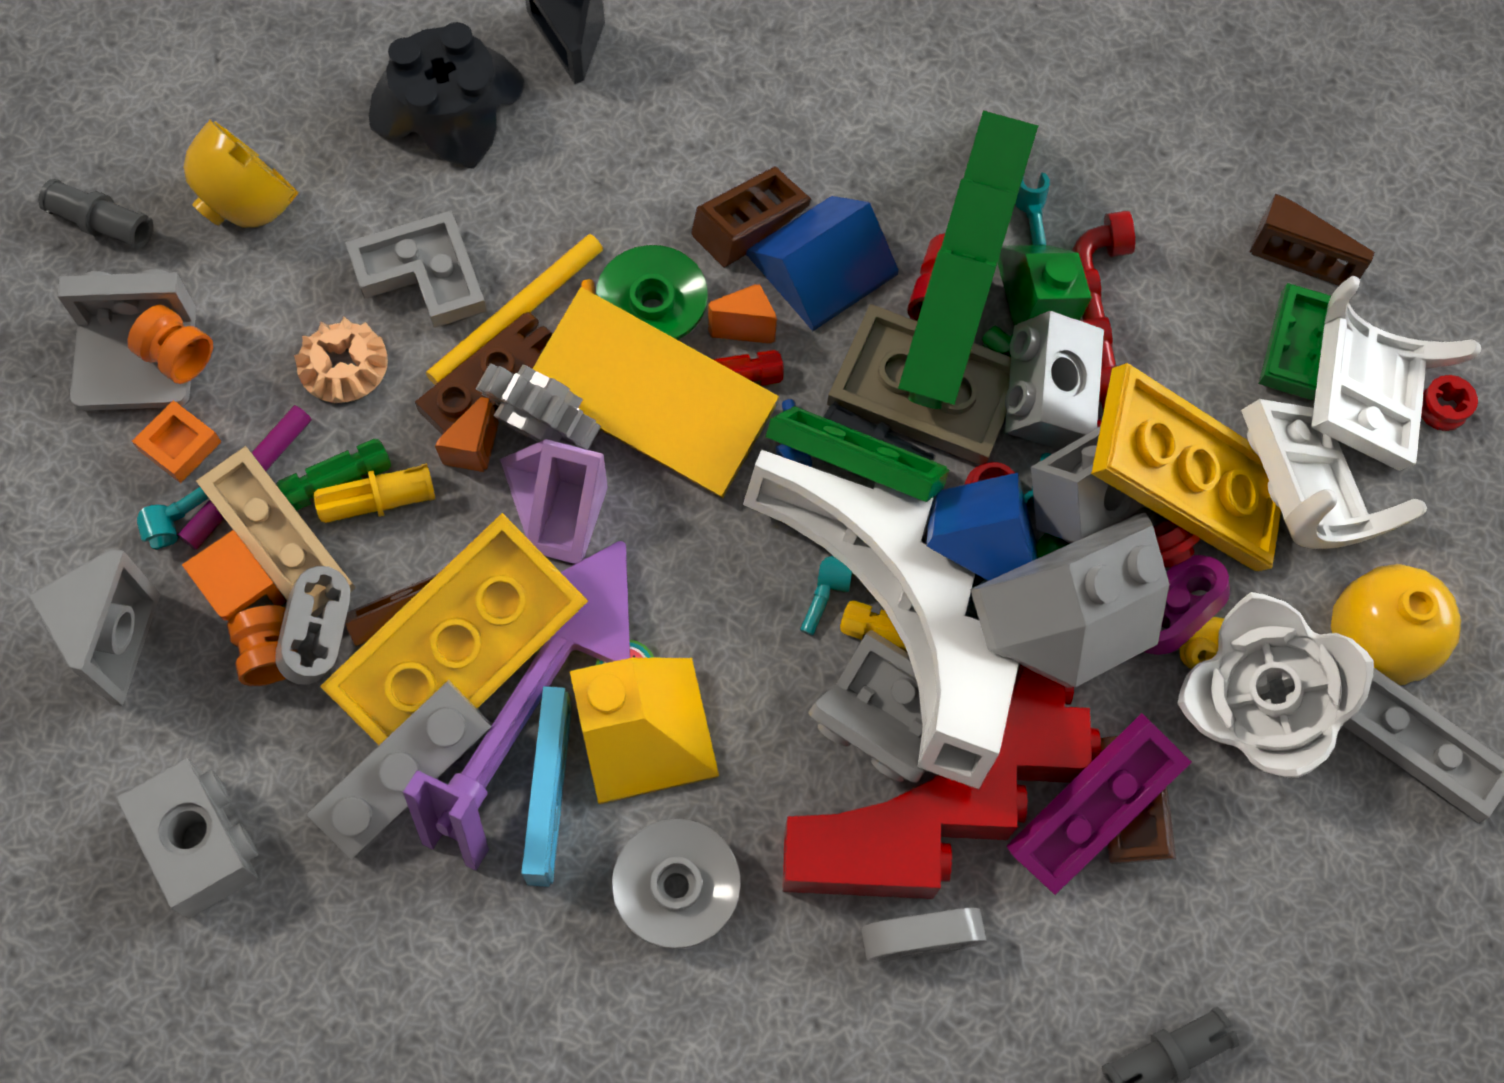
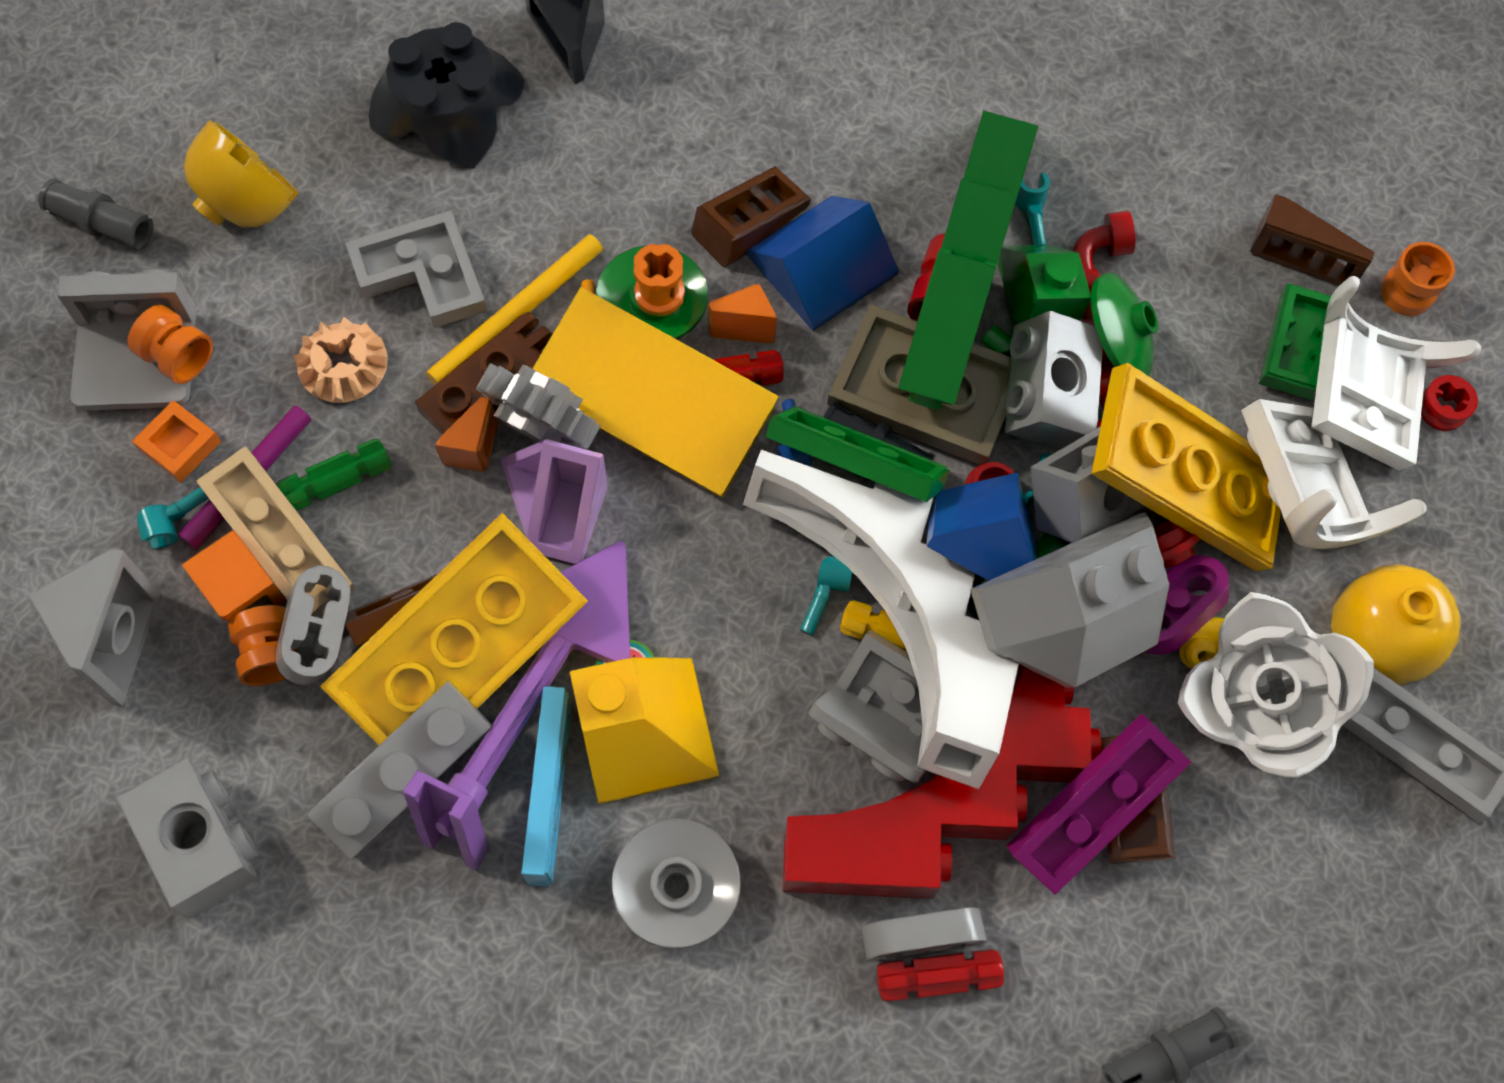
yellow axle [314,463,436,523] -> none
none -> orange bush [633,244,685,317]
none -> red axle [876,949,1004,1002]
none -> green dish [1091,273,1158,376]
none -> orange wheel [1380,242,1455,316]

